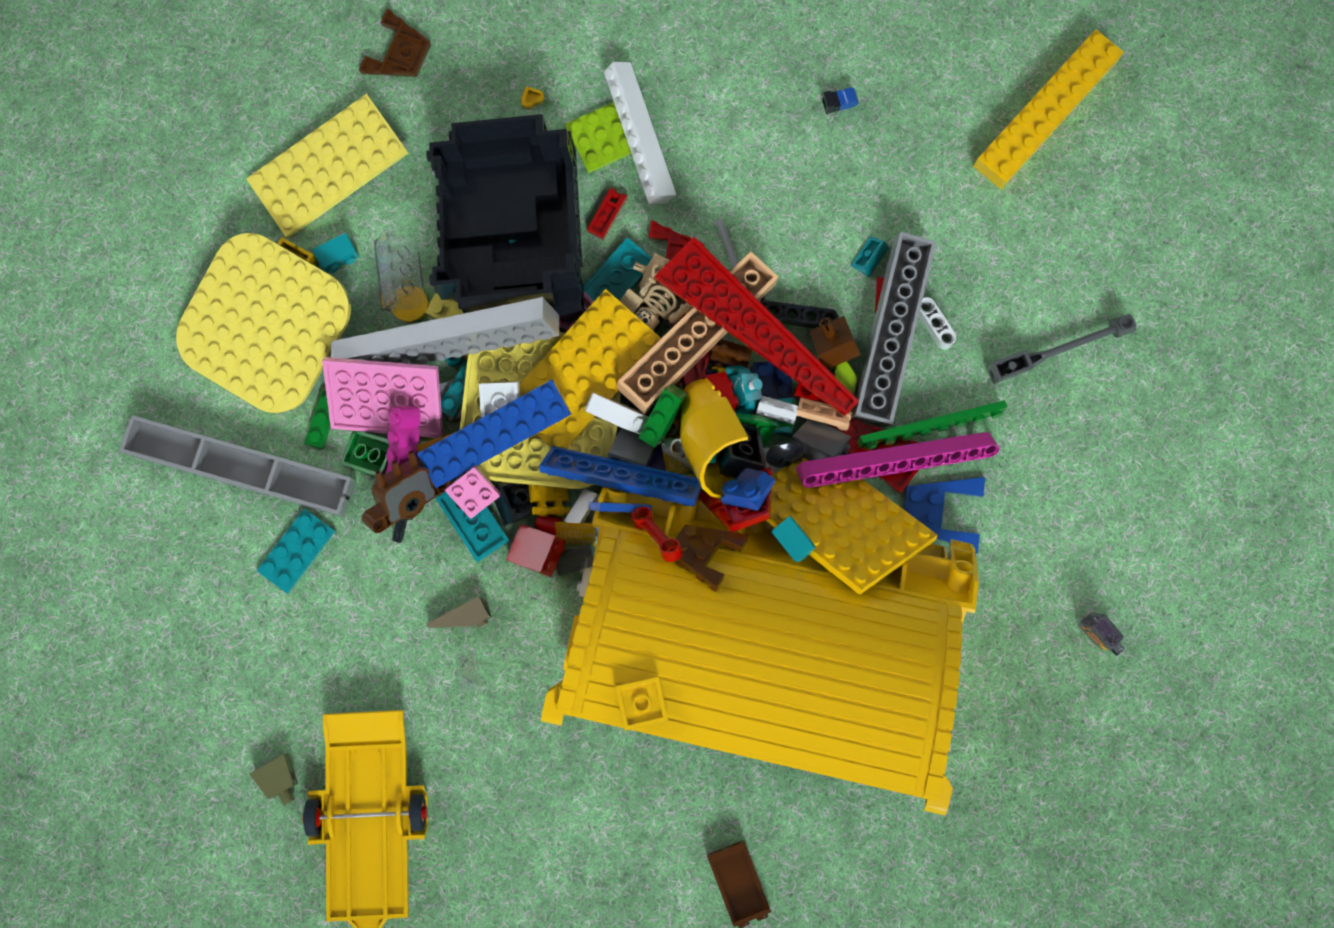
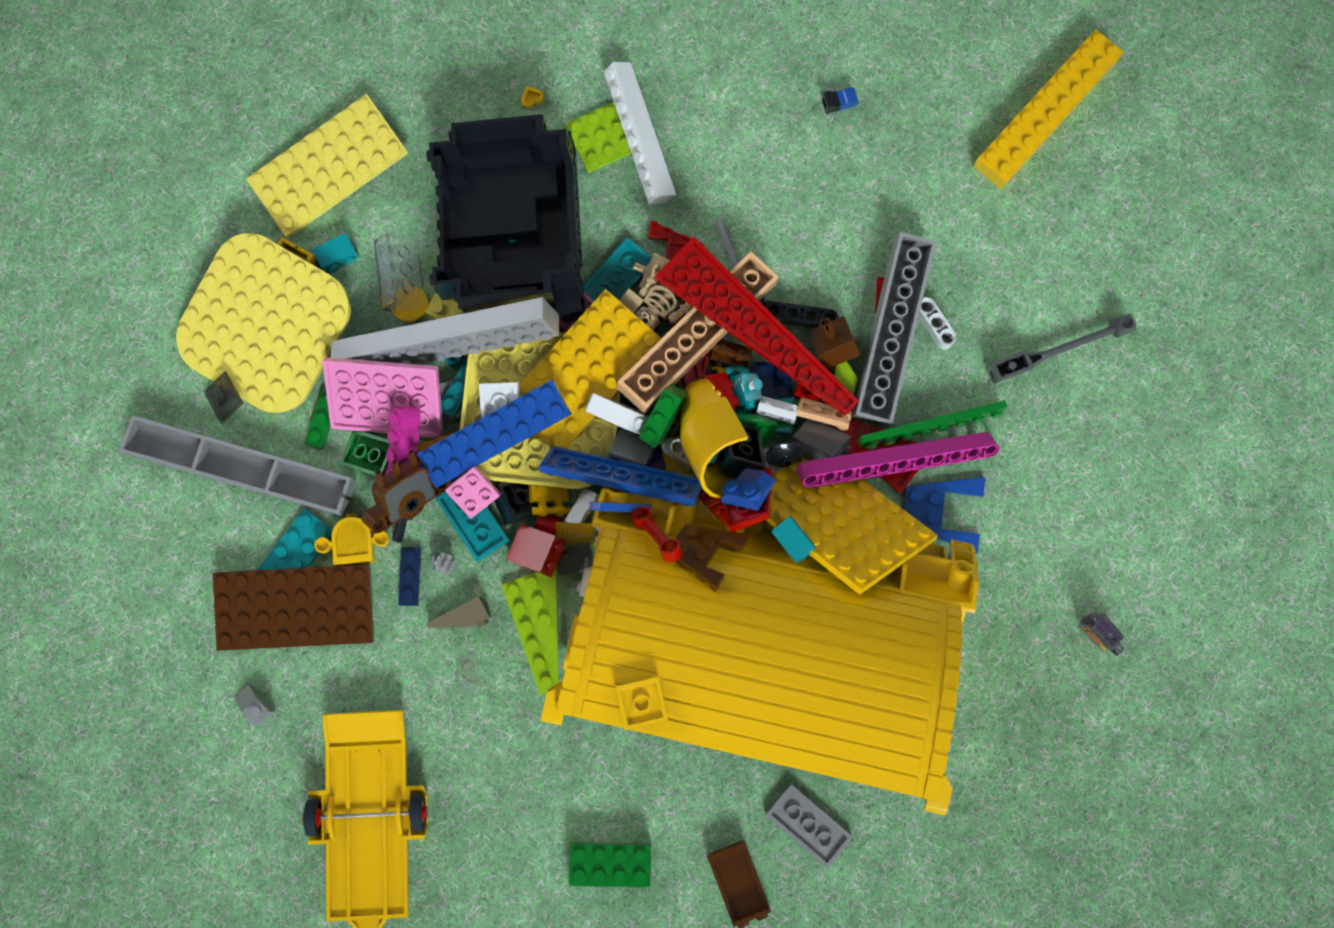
olive torso [250,754,298,805] -> none
reddish brown wing [359,8,431,77] -> none
red plate [587,187,628,240] -> none
teal slope [850,236,889,277] -> none
none -> clear smoke piece [204,371,244,424]
none -> reddish brown plate [212,564,374,651]
none -> light grey slope [235,684,275,726]
none -> yellow piece [314,513,390,566]
none -> dark blue plate [398,547,422,606]
none -> light grey gear [430,552,456,575]
none -> lime wing [501,569,559,695]
none -> green brick [569,842,651,887]
none -> light grey plate [765,784,853,869]

